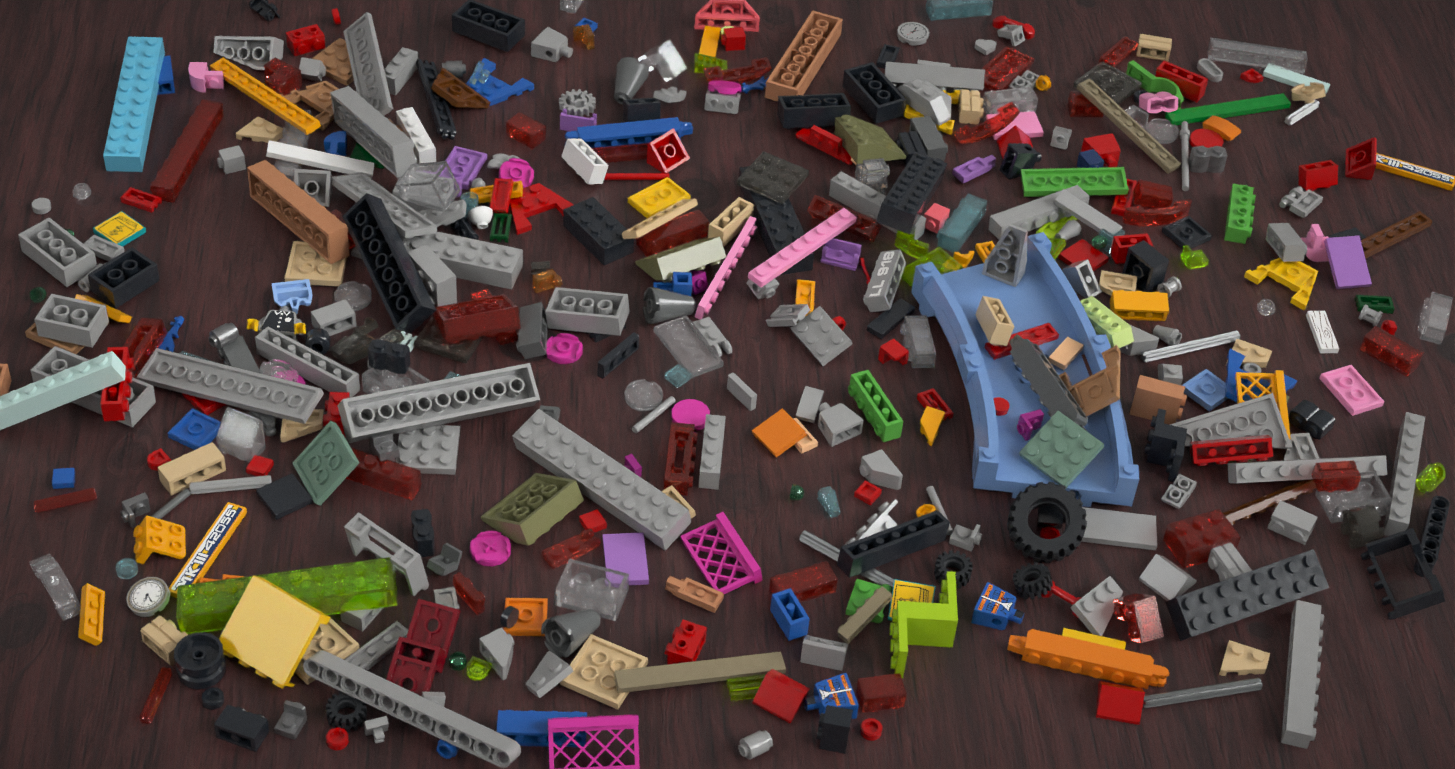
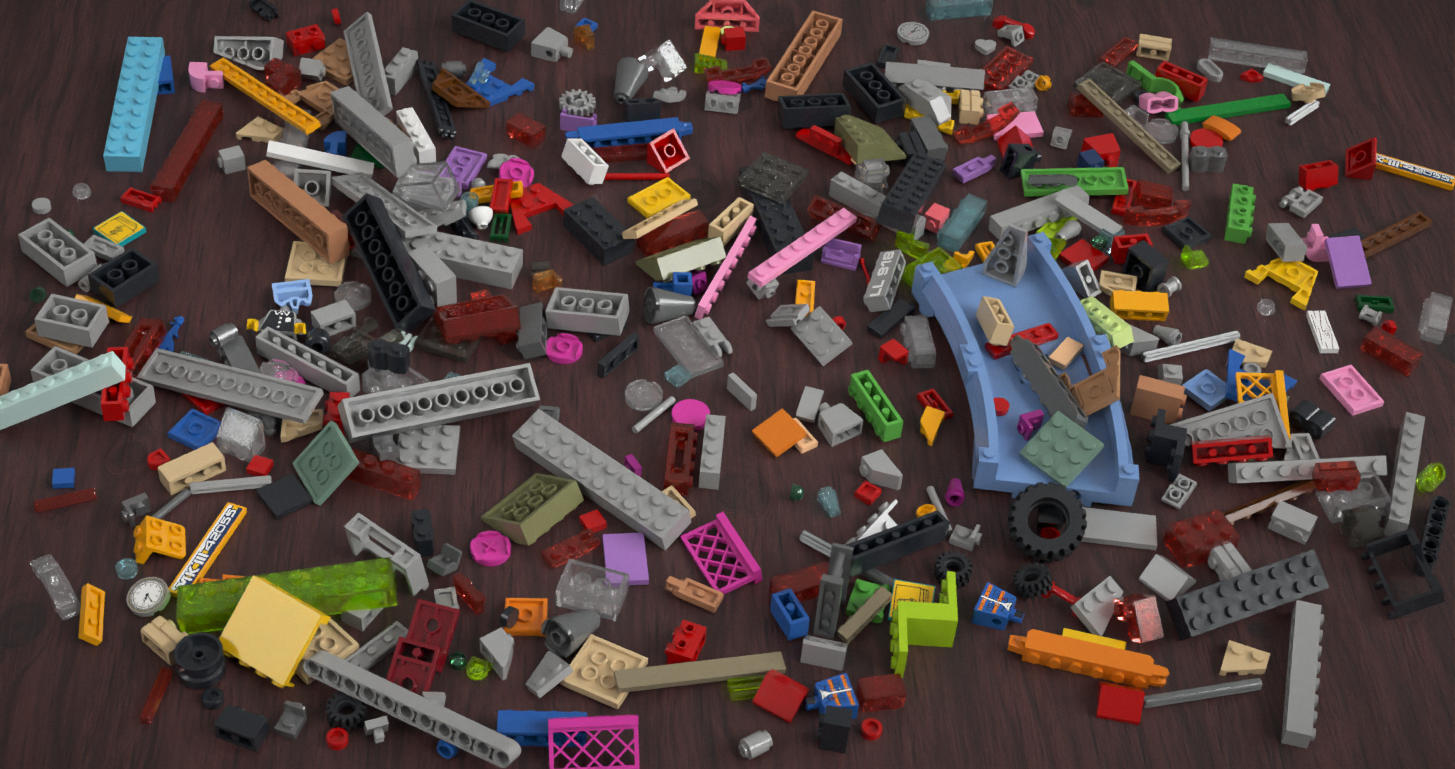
none -> dark grey fence [813,542,854,639]
none -> magenta cone [945,478,965,506]
none -> dark grey hinge [1028,174,1077,187]

